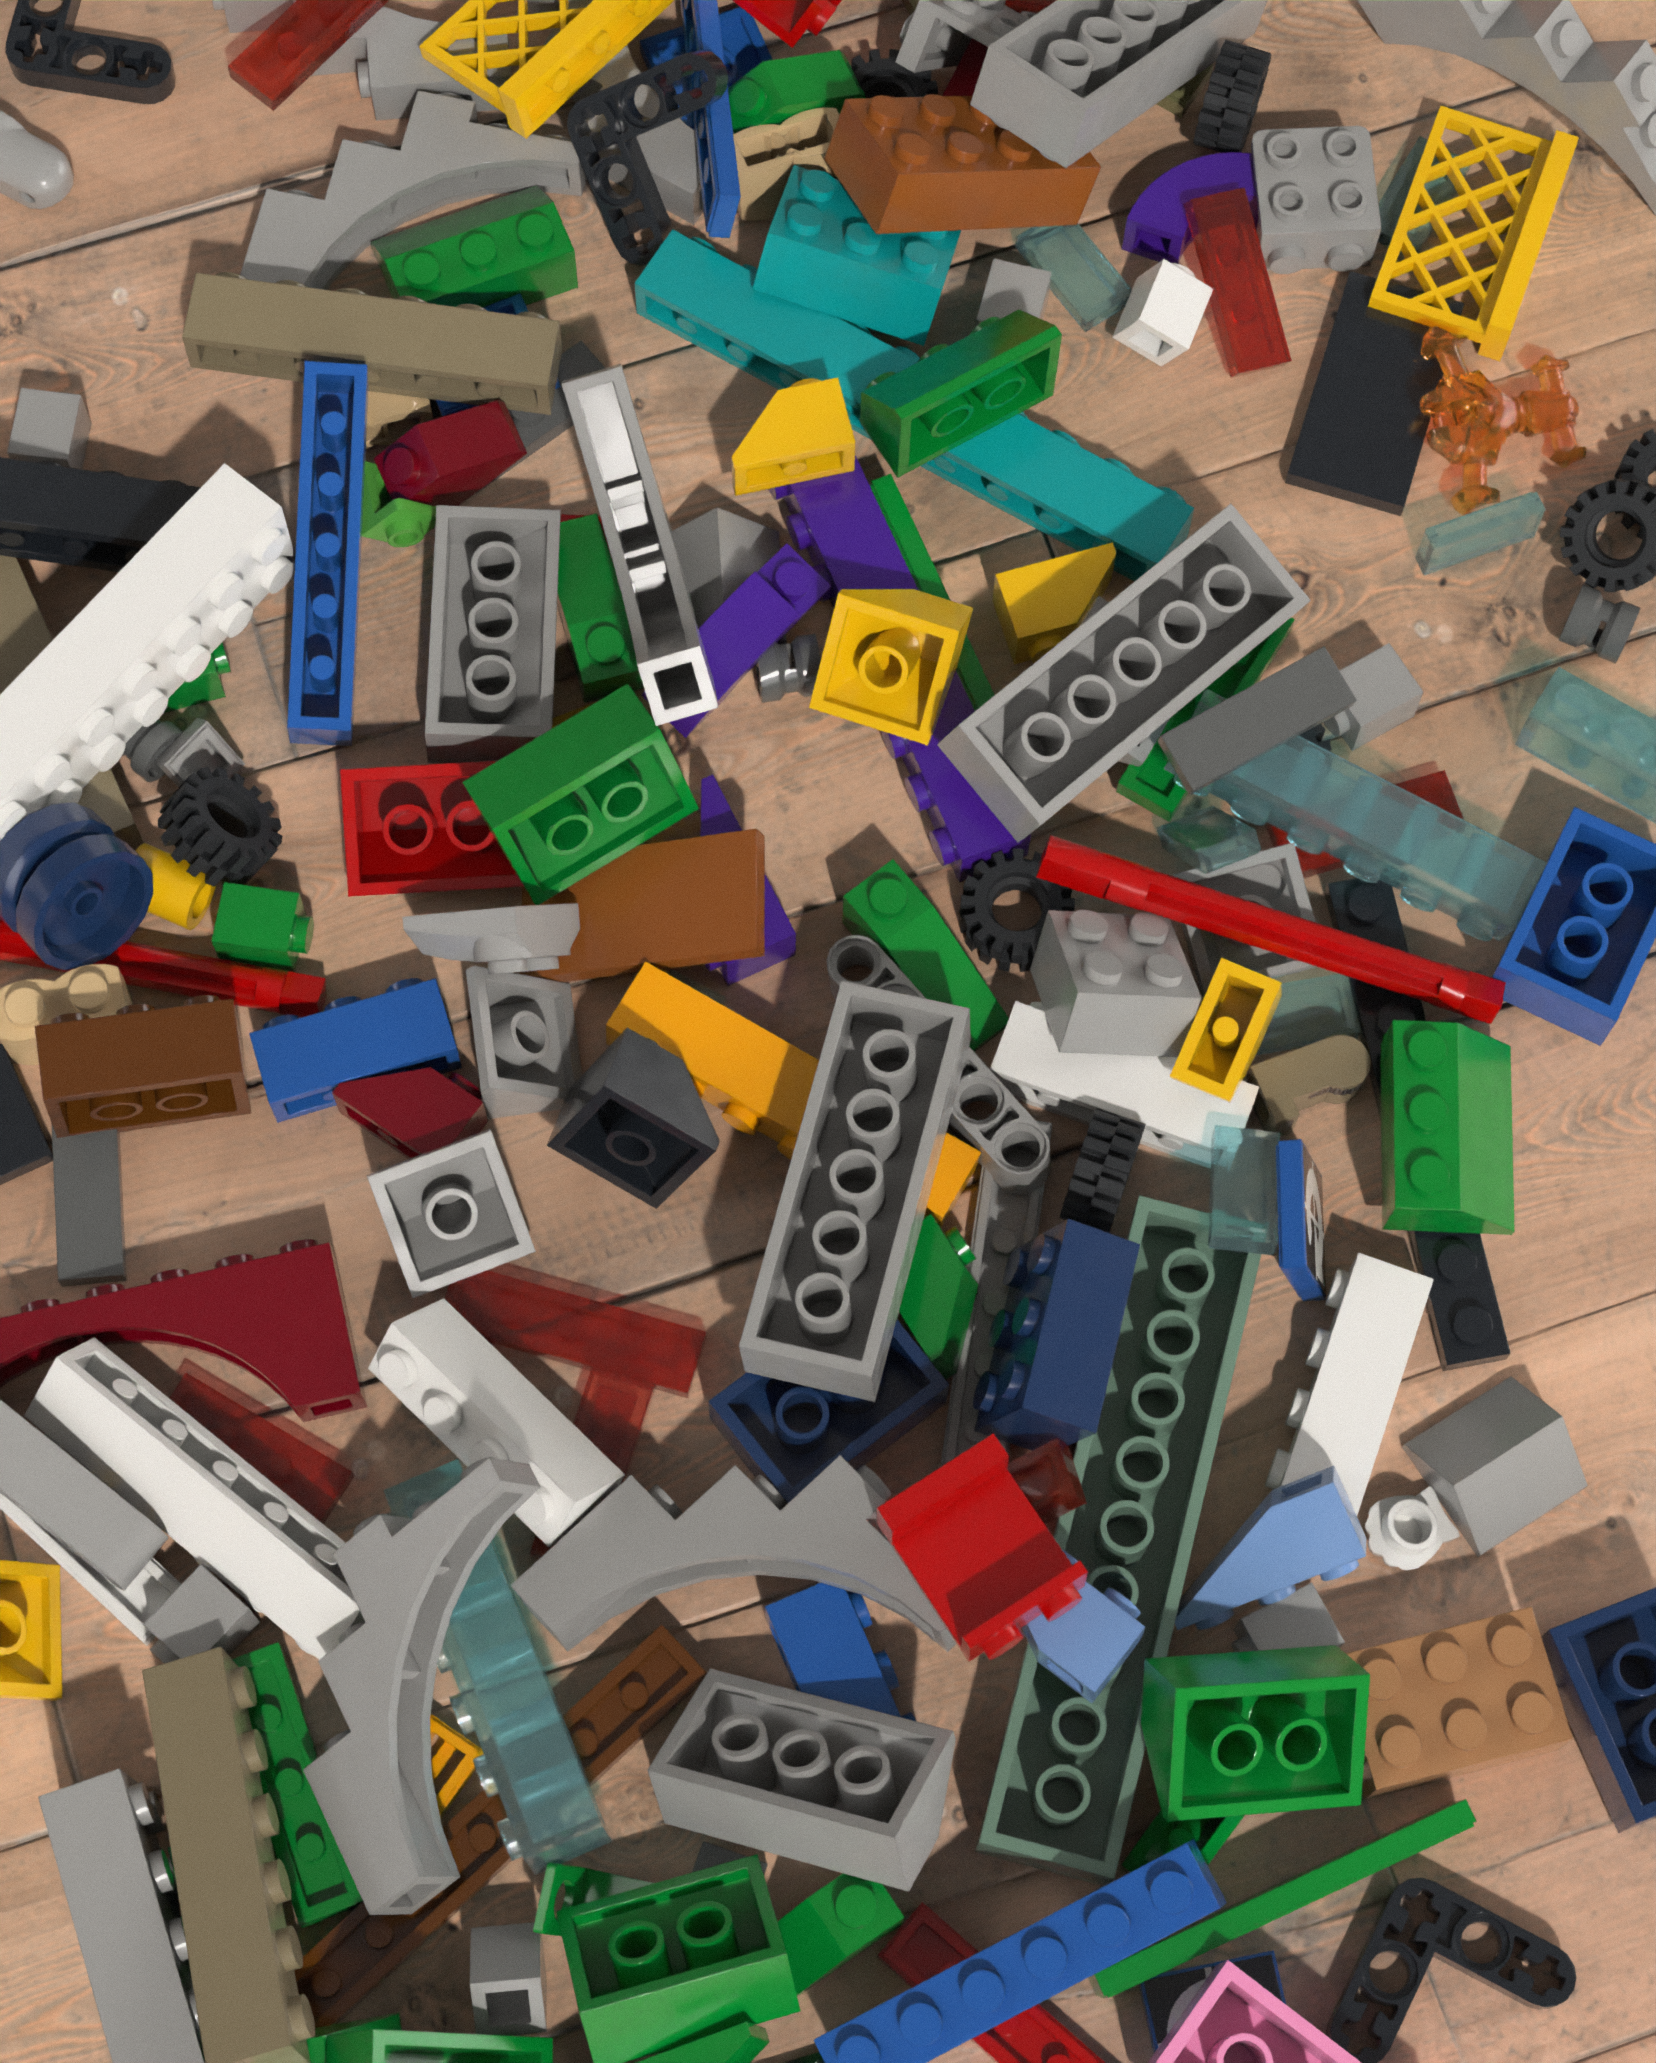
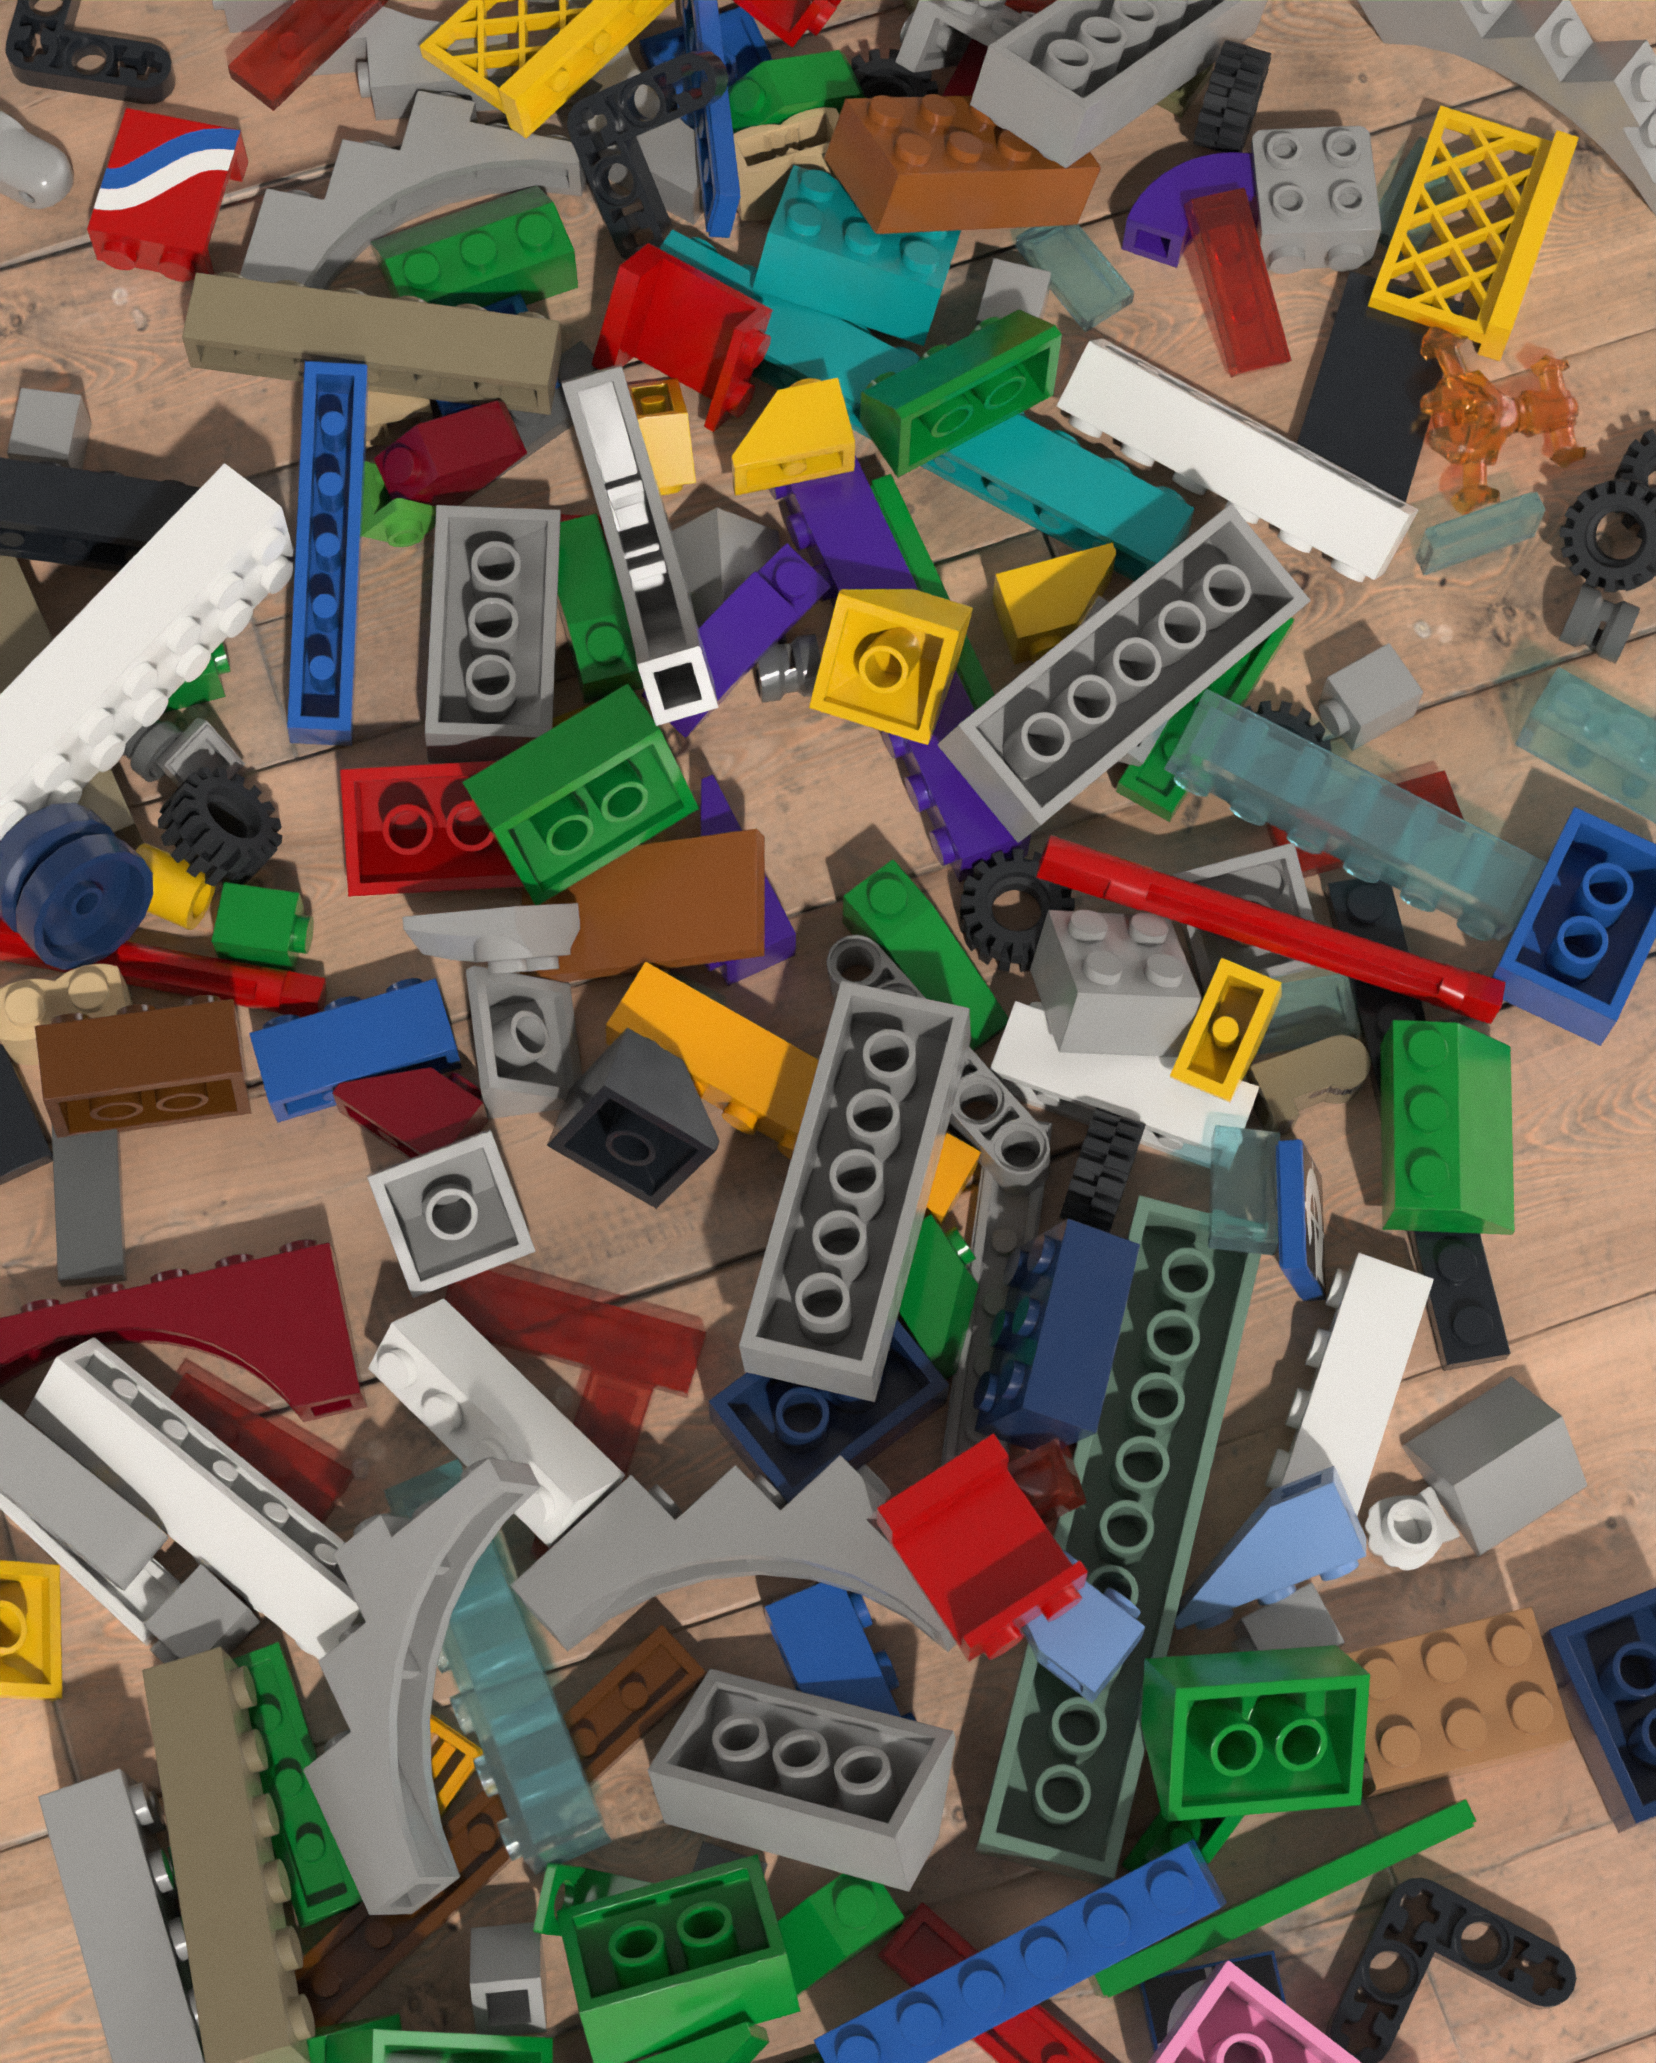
white brick [1112,259,1213,367] -> none
clear light blue tile [1156,805,1261,874] -> none
dark grey tile [1158,646,1357,795] -> none
none -> panel [87,108,249,282]
none -> red panel [591,243,773,432]
none -> yellow slope [628,378,696,495]
none -> white brick [1057,338,1418,582]

